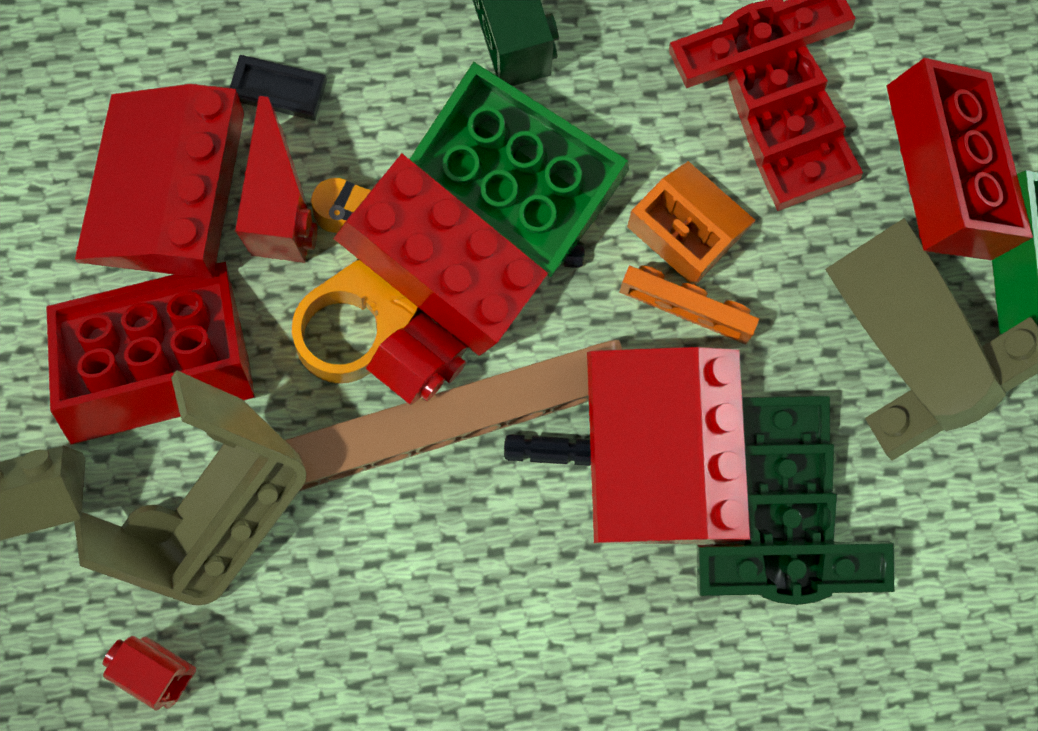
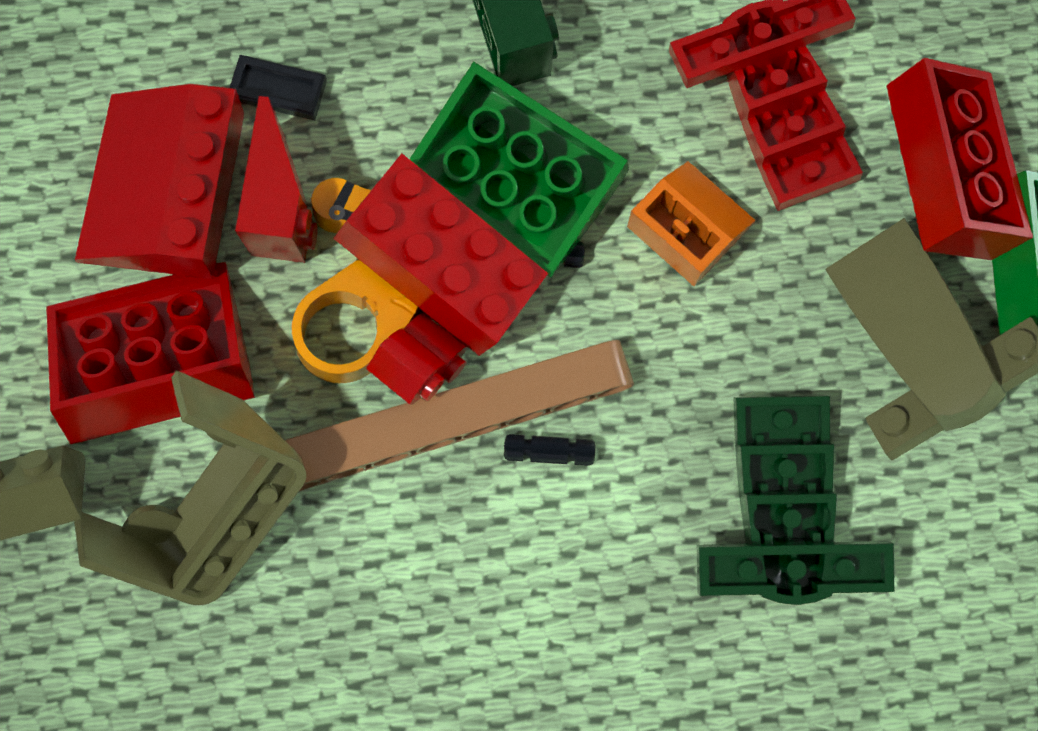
red brick [102,636,196,711] -> none
red slope [587,347,750,544] -> none
orange plate [619,265,760,345] -> none

